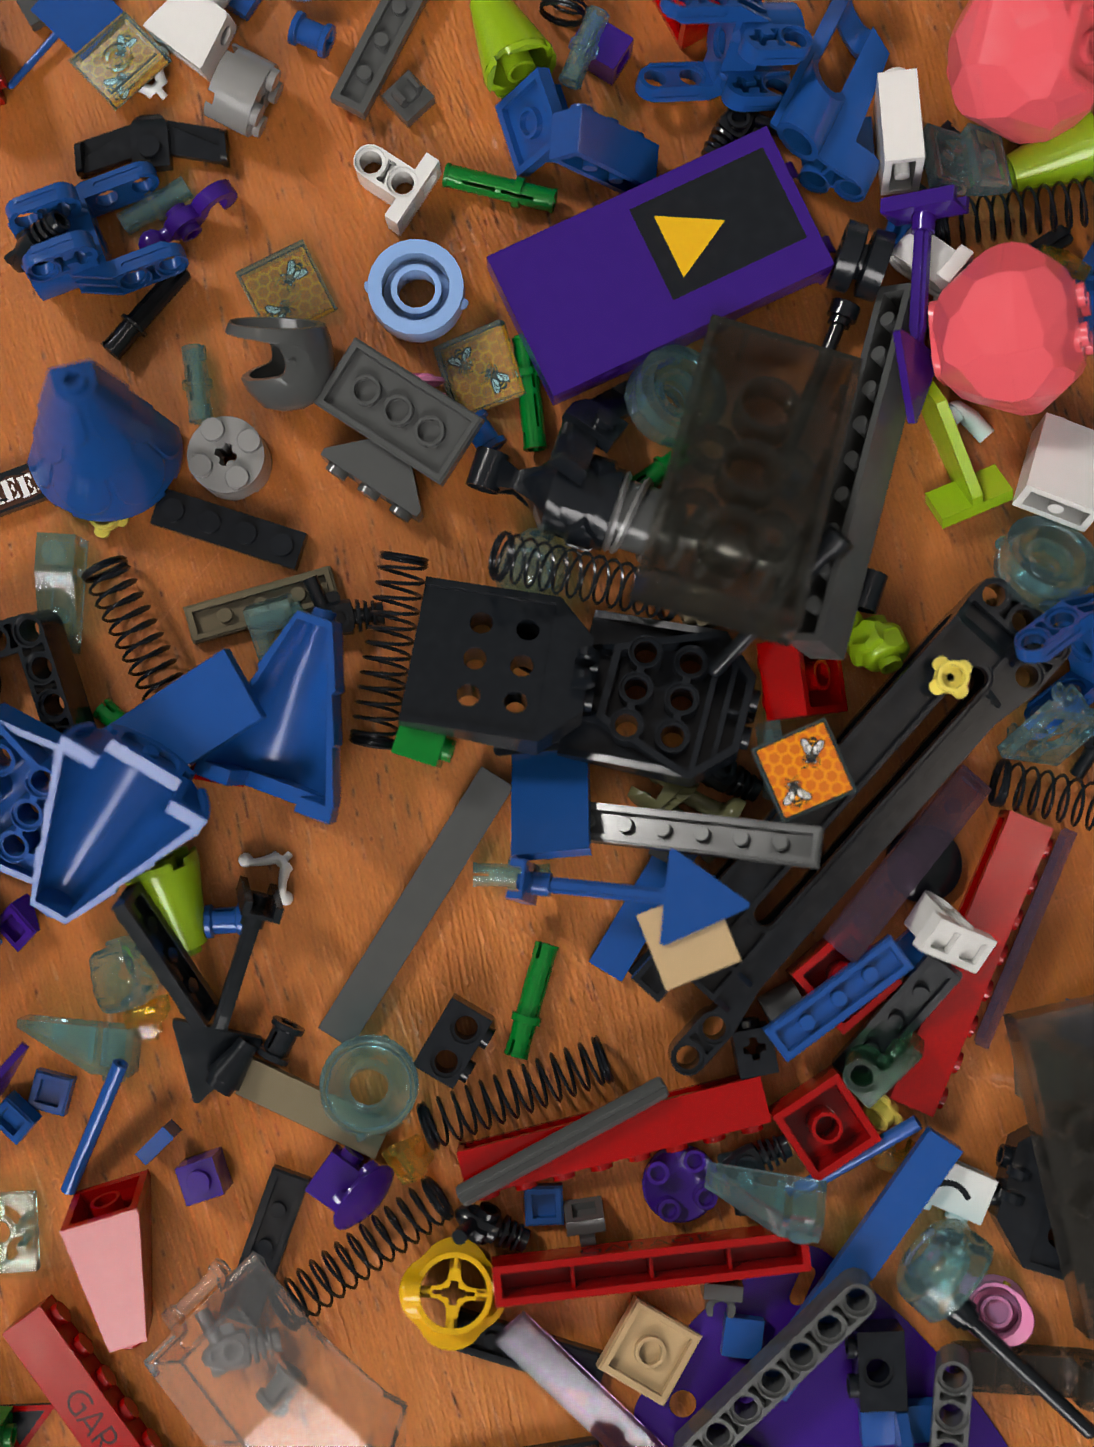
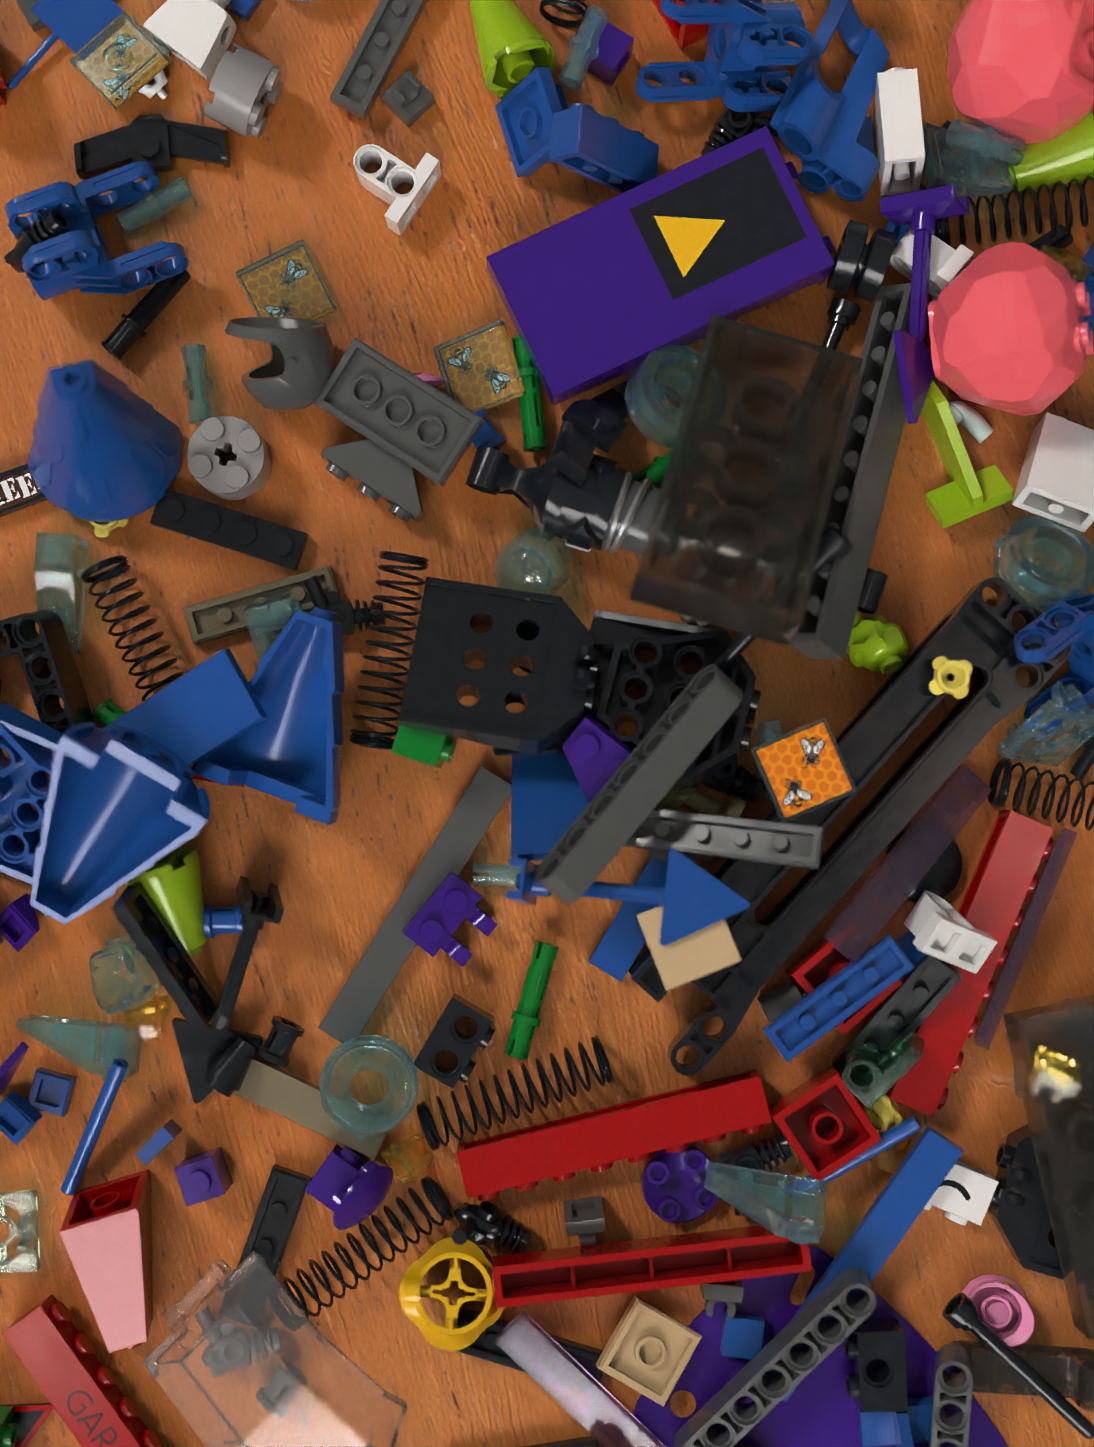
dark purple piece [138,179,238,249] -> none
white piece [238,851,293,906] -> none
blue bush [288,10,336,59] -> none
light blue piece [364,239,469,343] -> none
green pin [442,162,558,214] -> none
dark grey axle [456,1077,669,1206] -> none
black piece [488,531,684,621] -> none
blue tile [524,1182,564,1226] -> none
black brick [730,1016,779,1079] -> none
red brick [756,638,848,721] -> none
clear light blue piece [896,1218,994,1323] -> none
none -> dark purple plate [402,871,497,967]
none -> dark grey beam [535,665,743,904]
none -> dark purple wing [562,714,633,804]
none -> clear light blue pin [946,119,1026,166]
none -> clear yellow tile [1029,1046,1081,1103]

